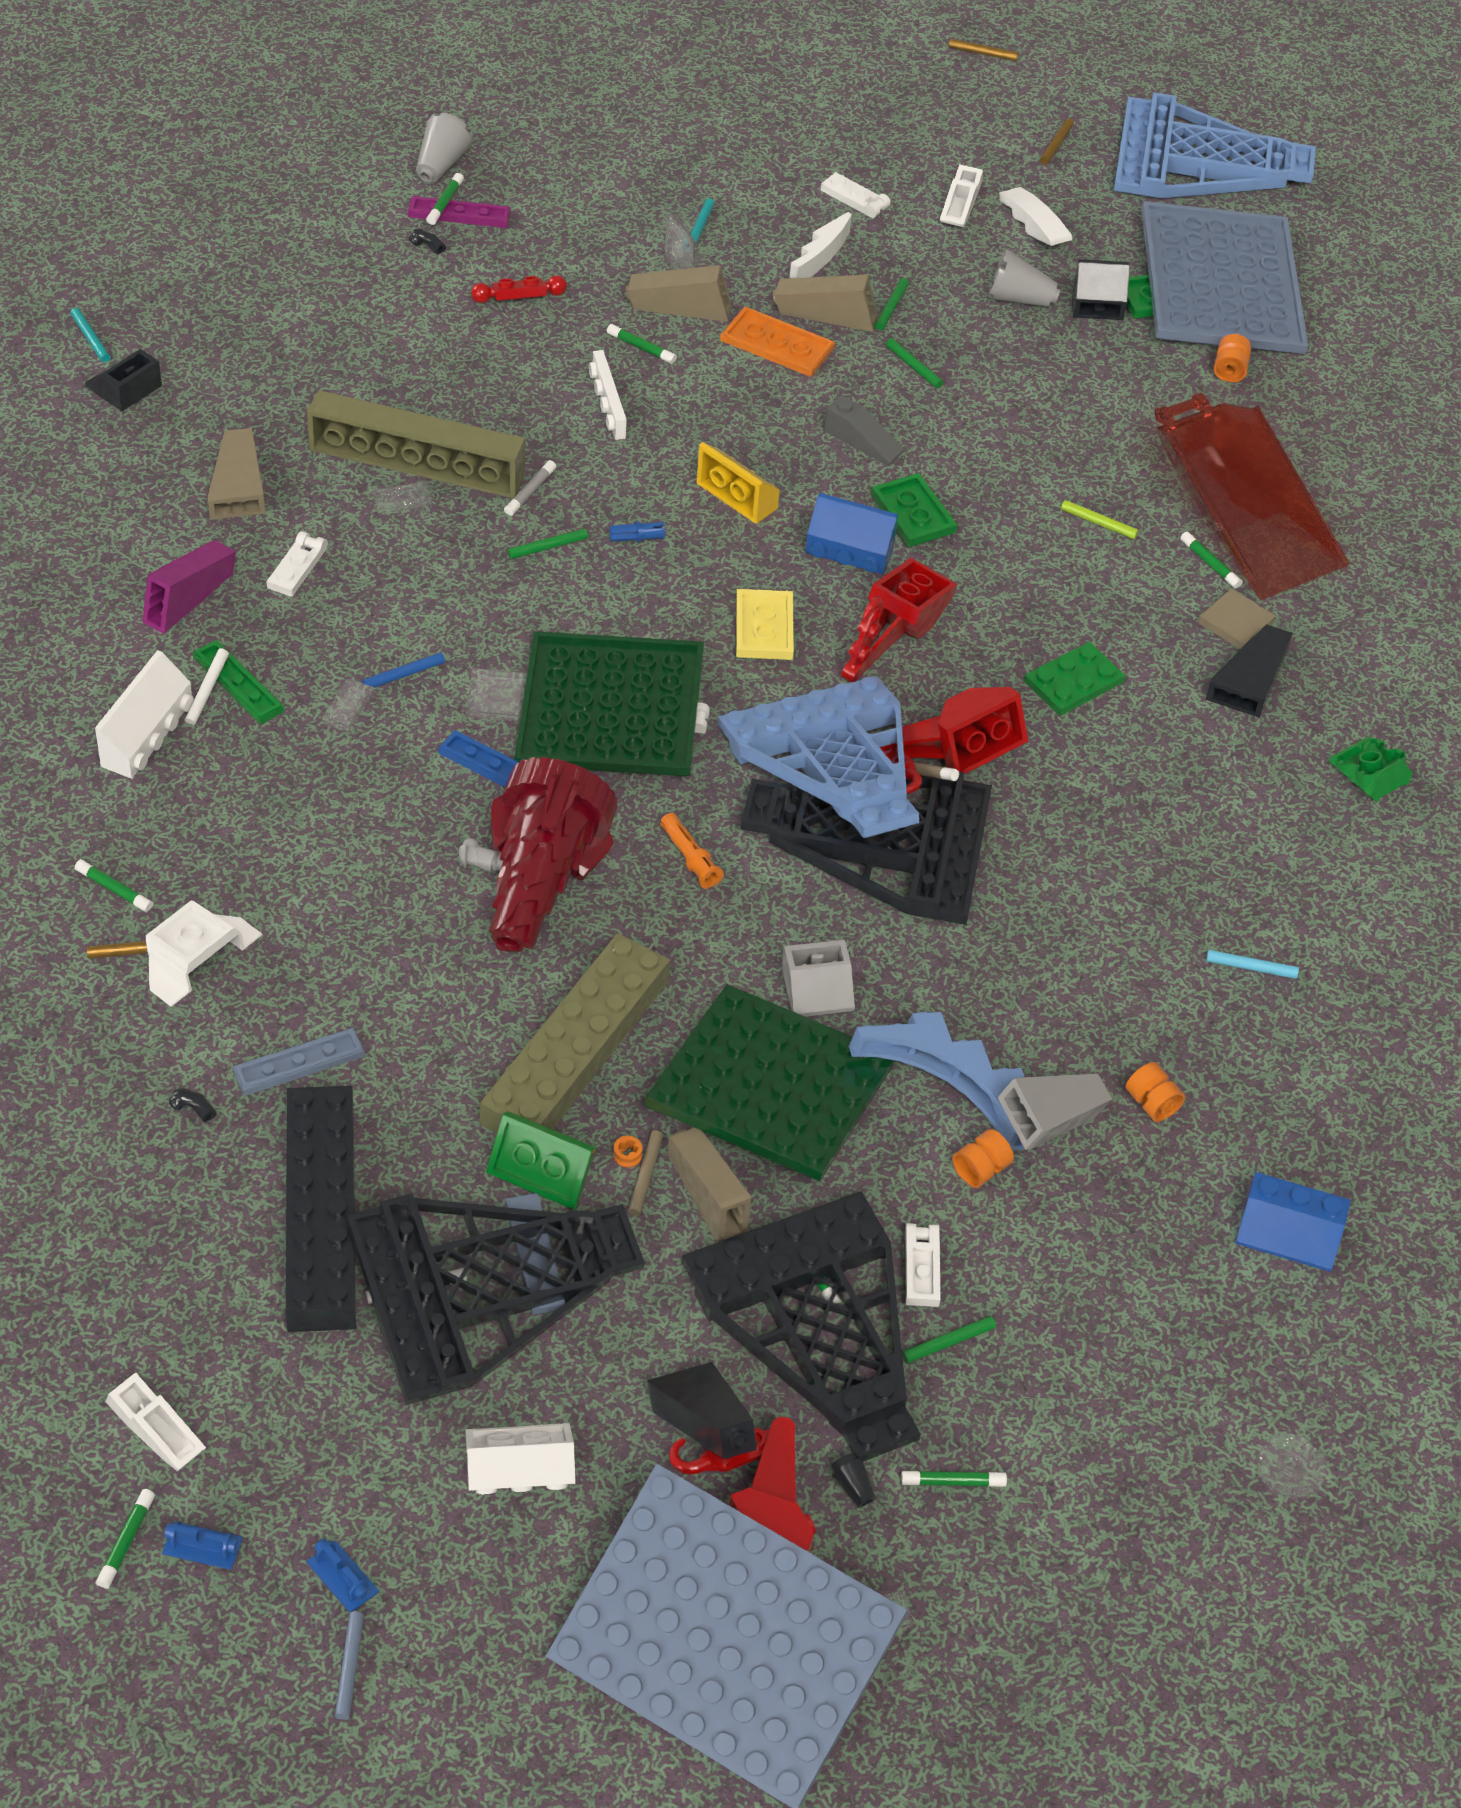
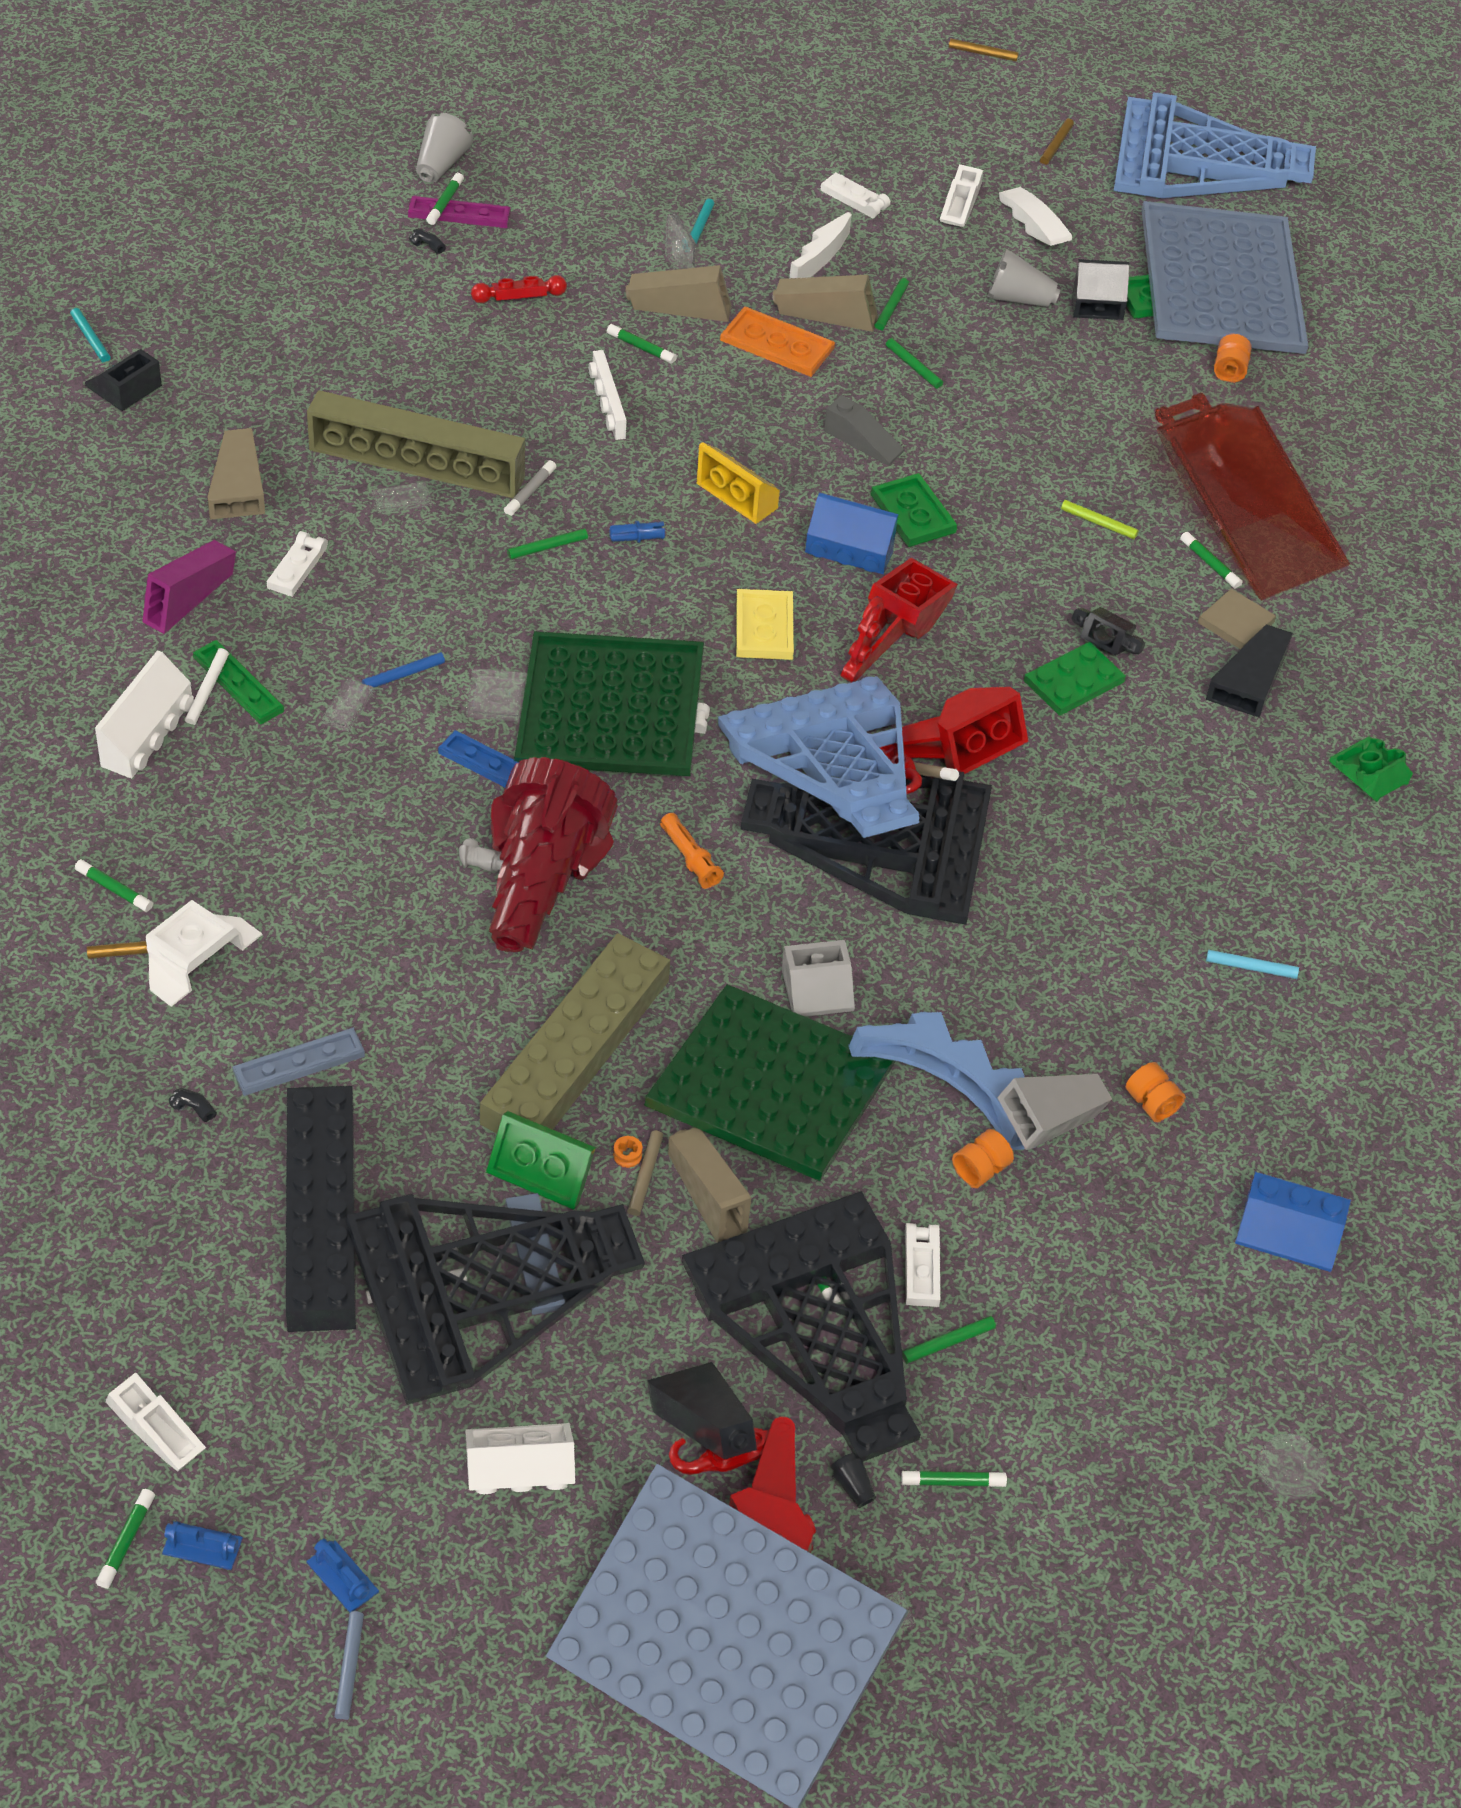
none -> black piece [1071,607,1145,656]

